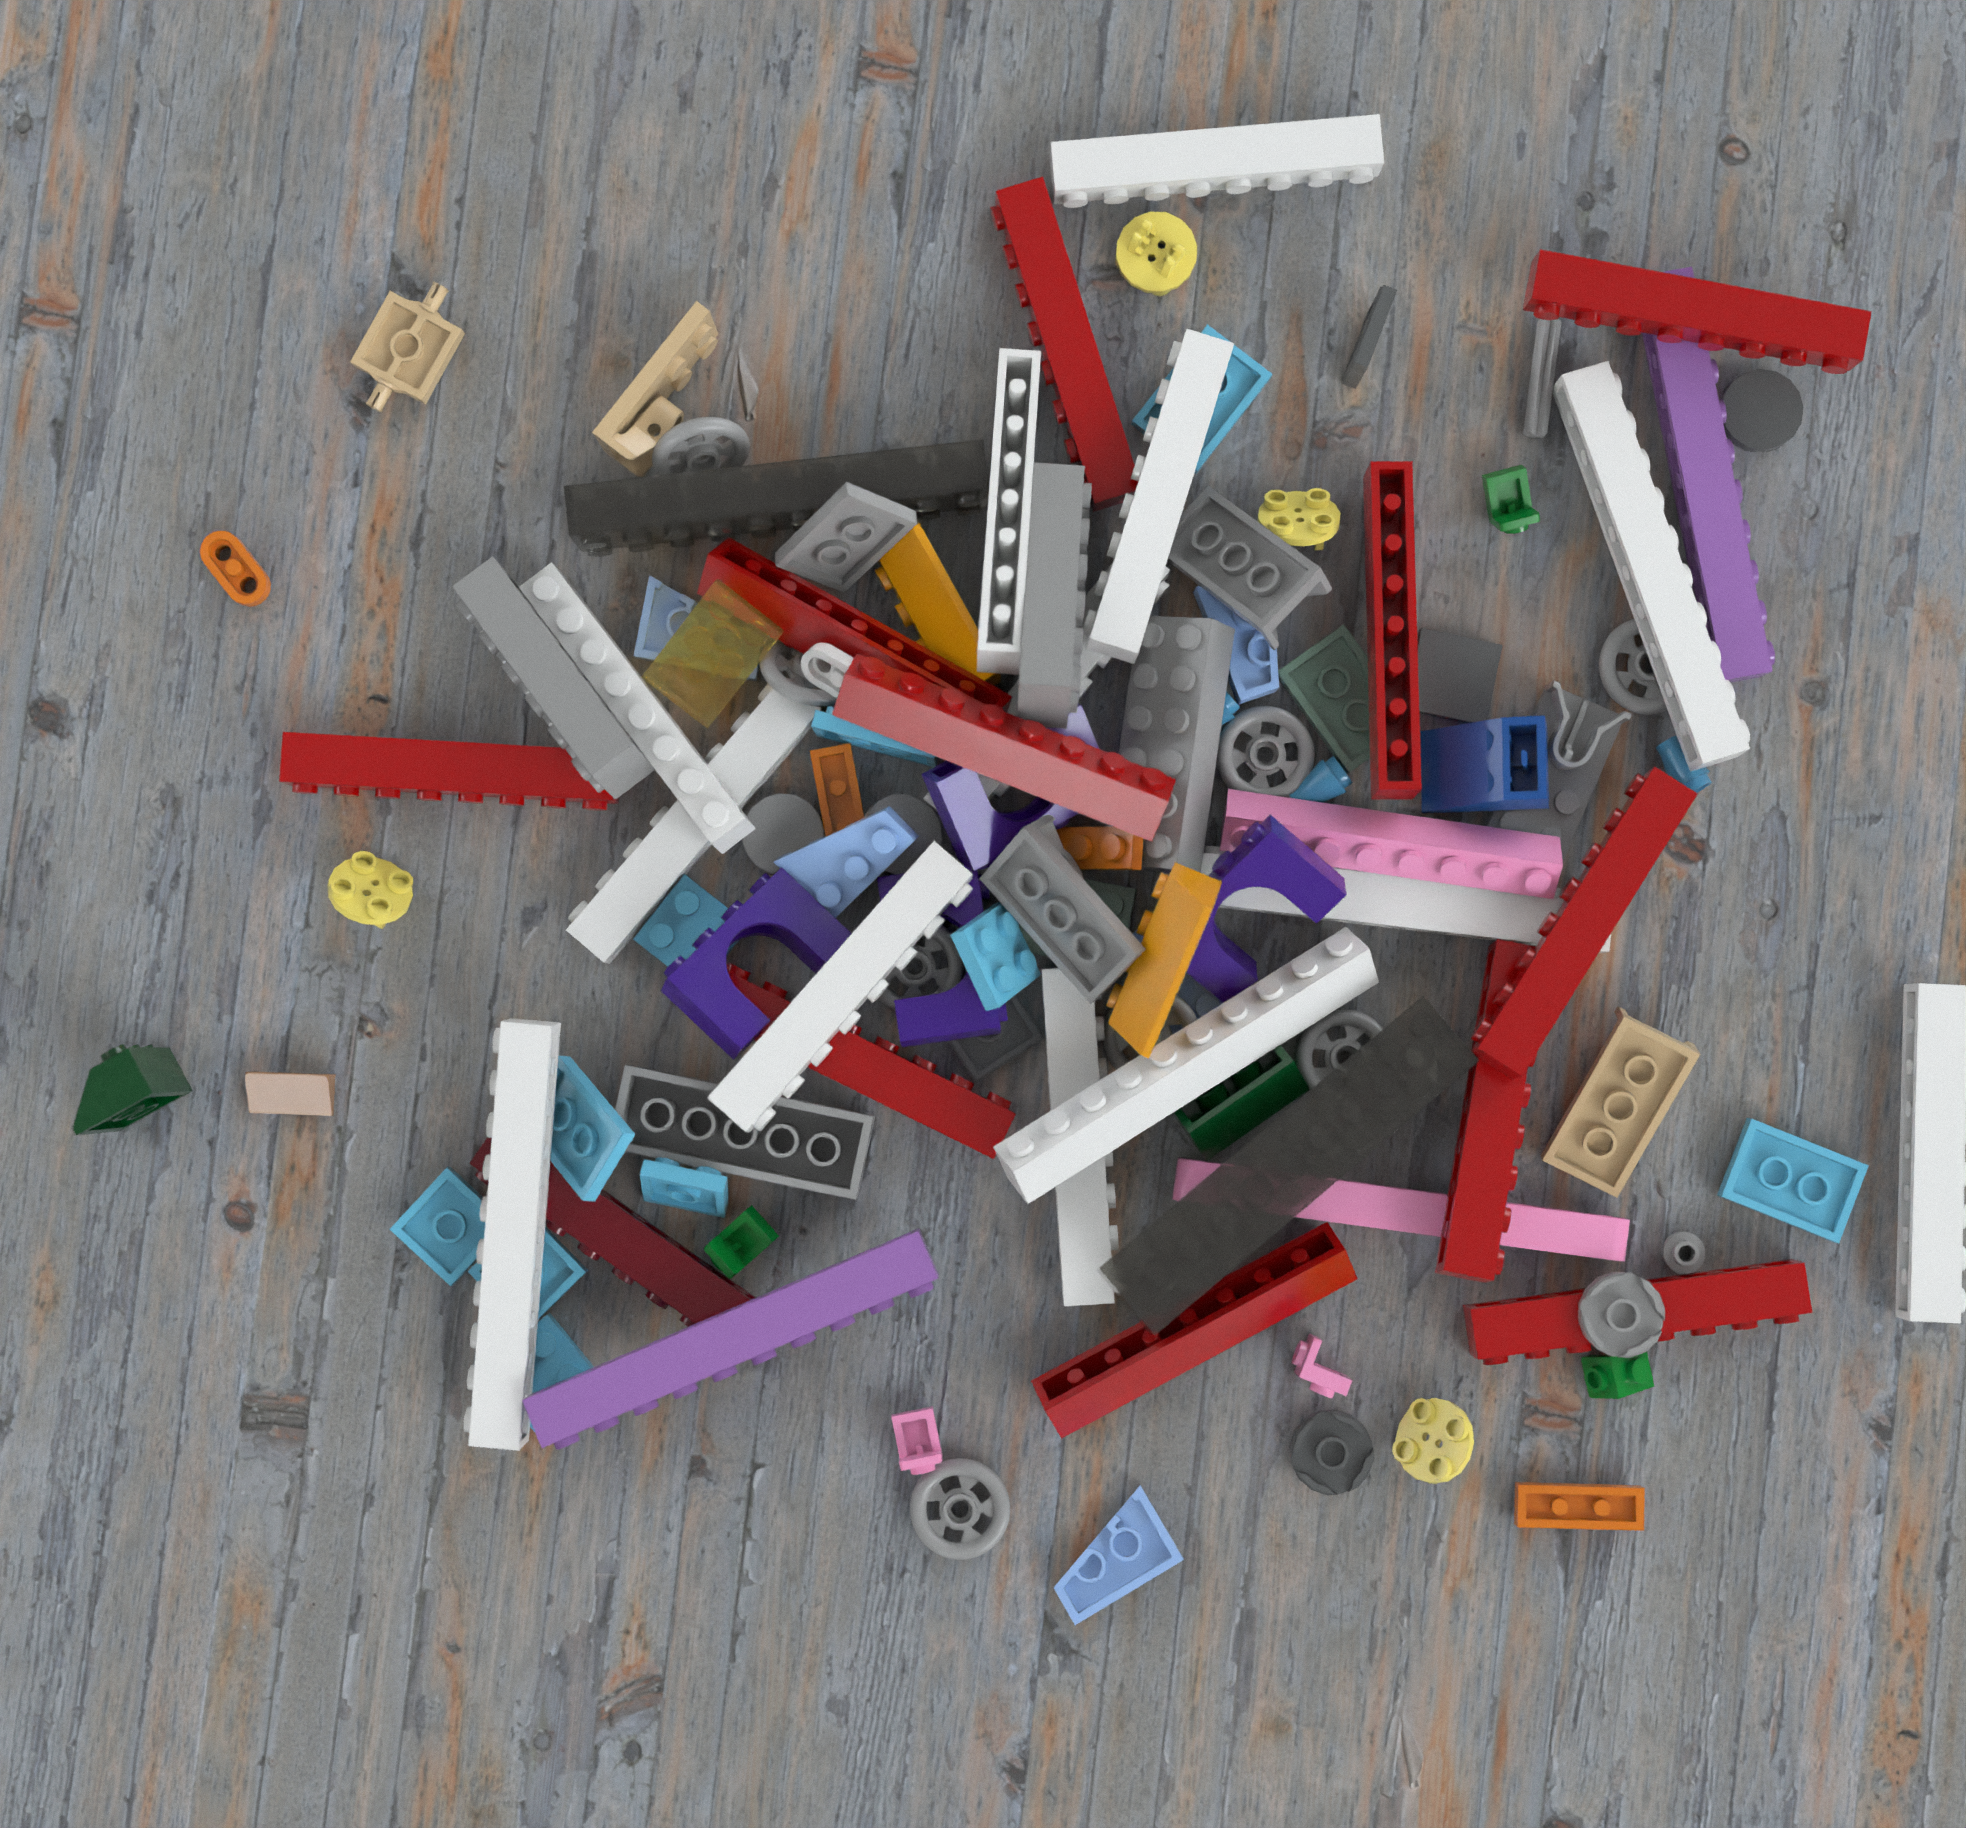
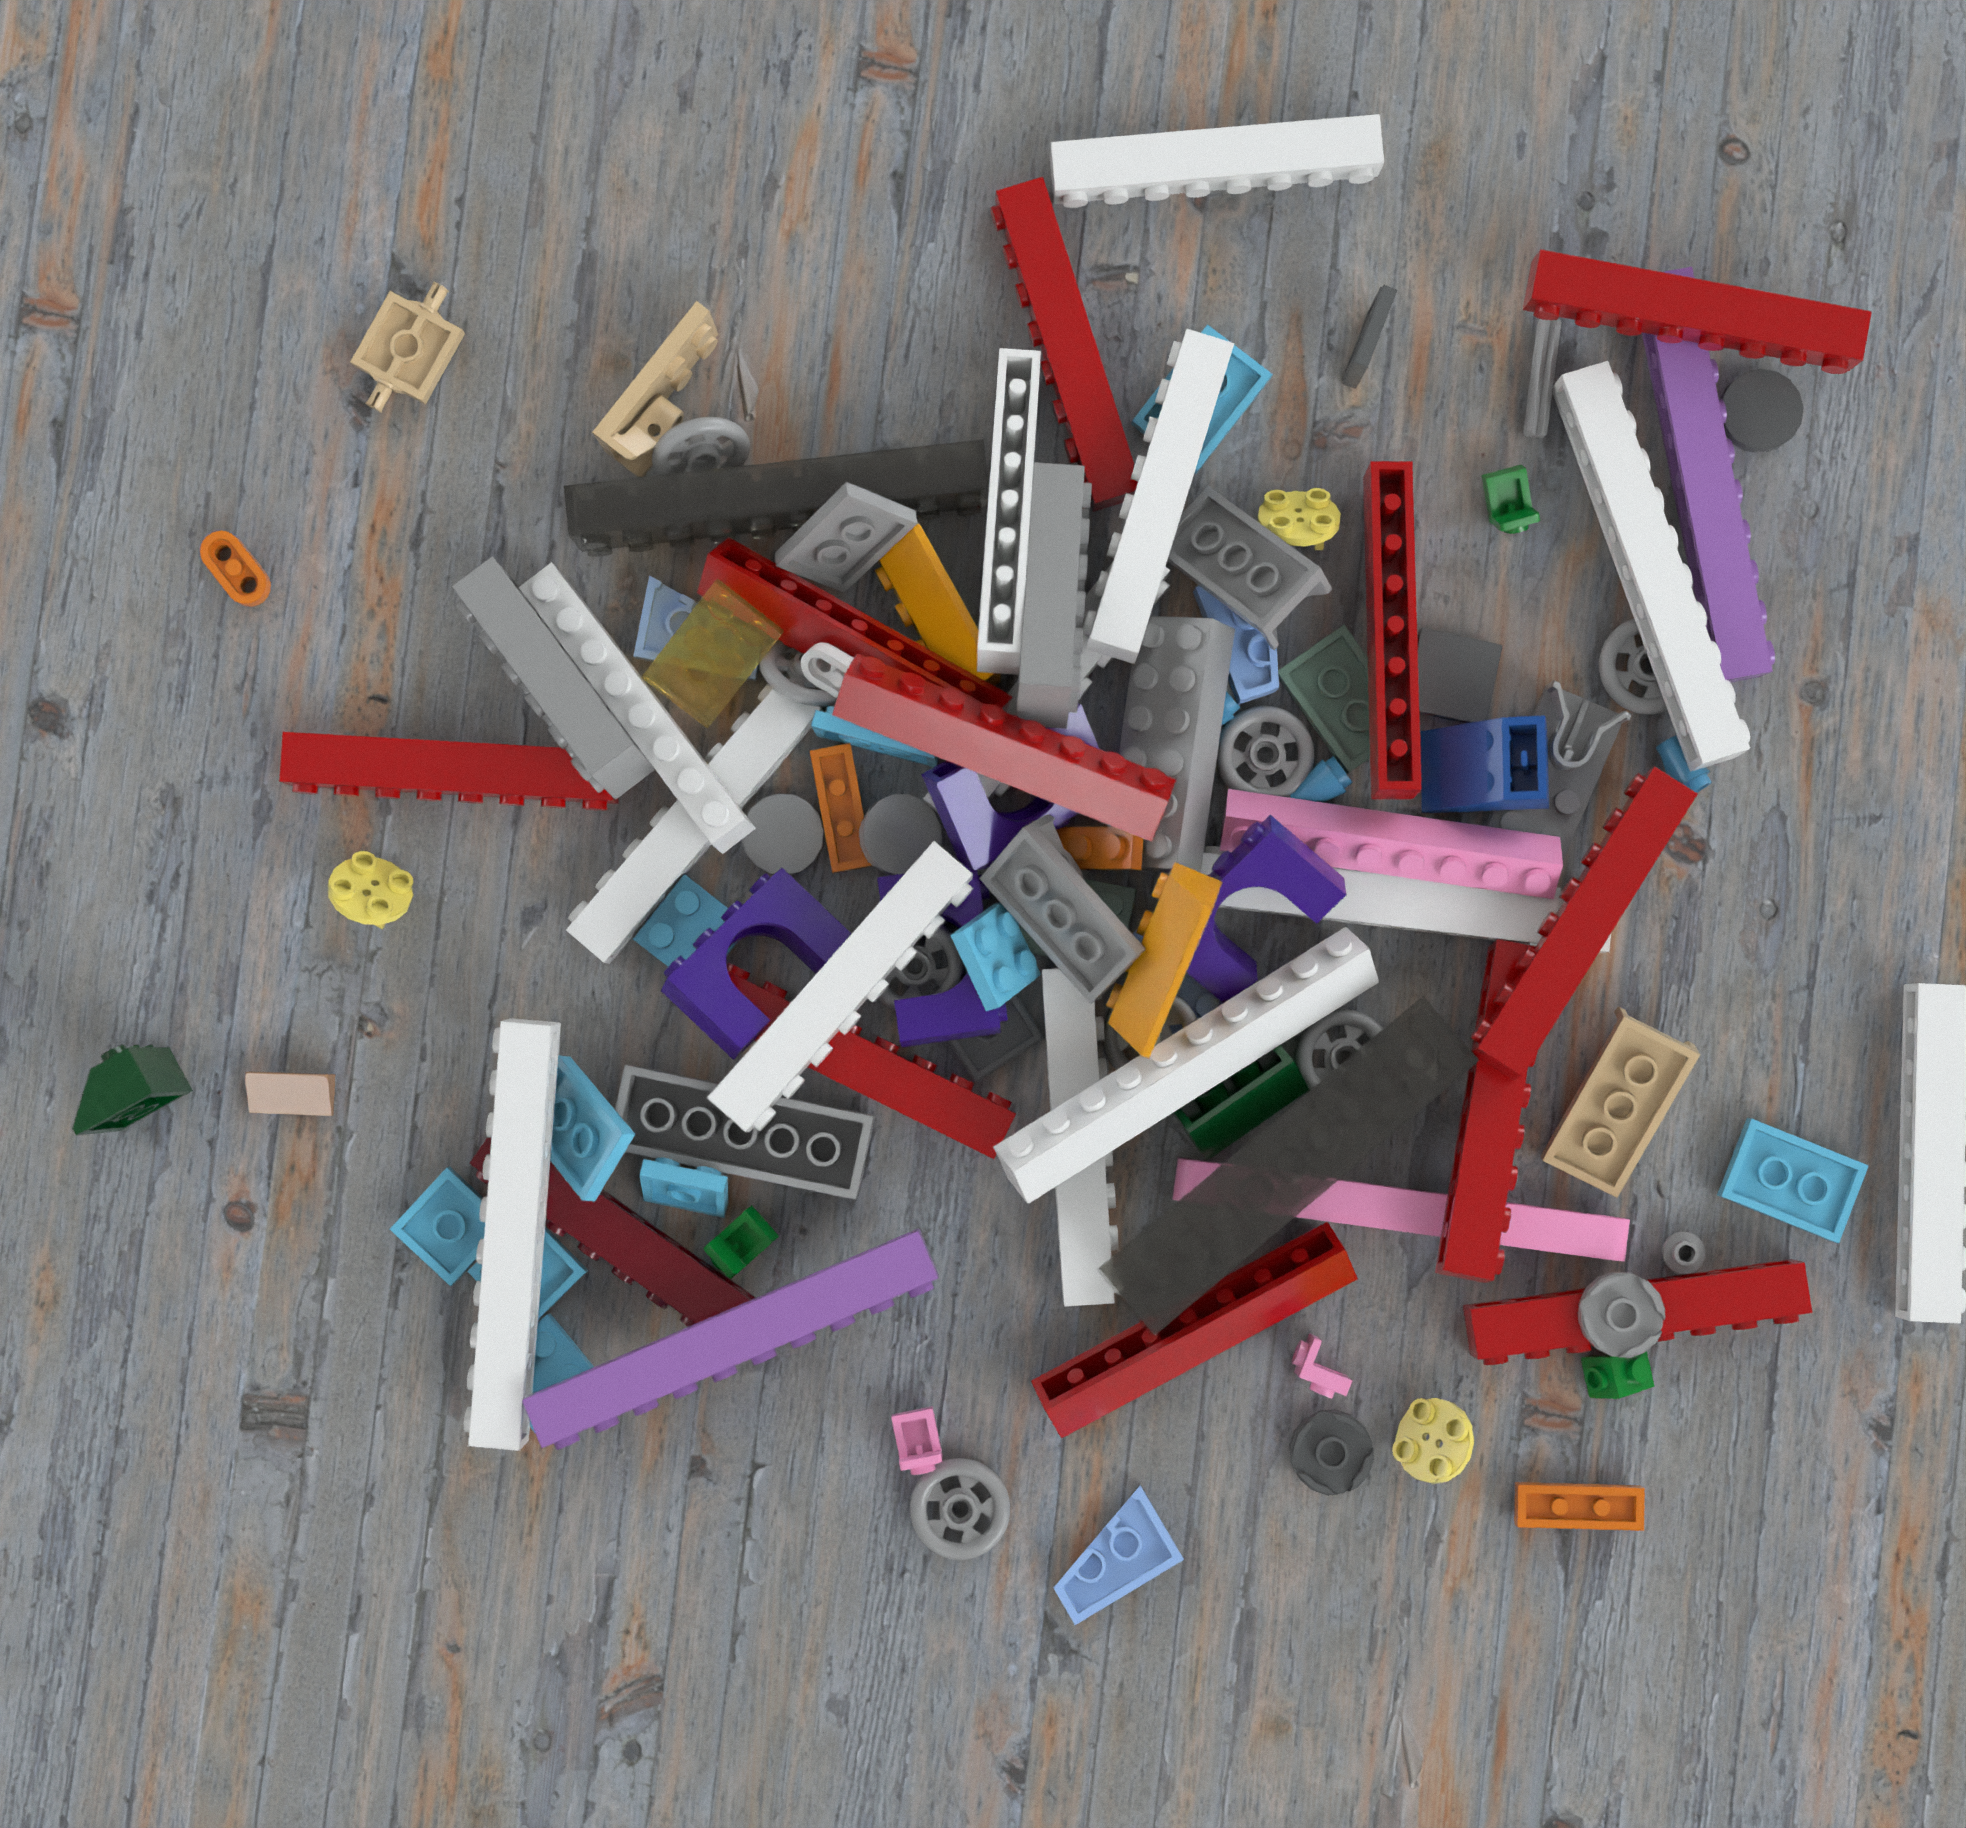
light blue wing [774,806,919,918] -> none
light yellow plate [1115,211,1197,296] -> none

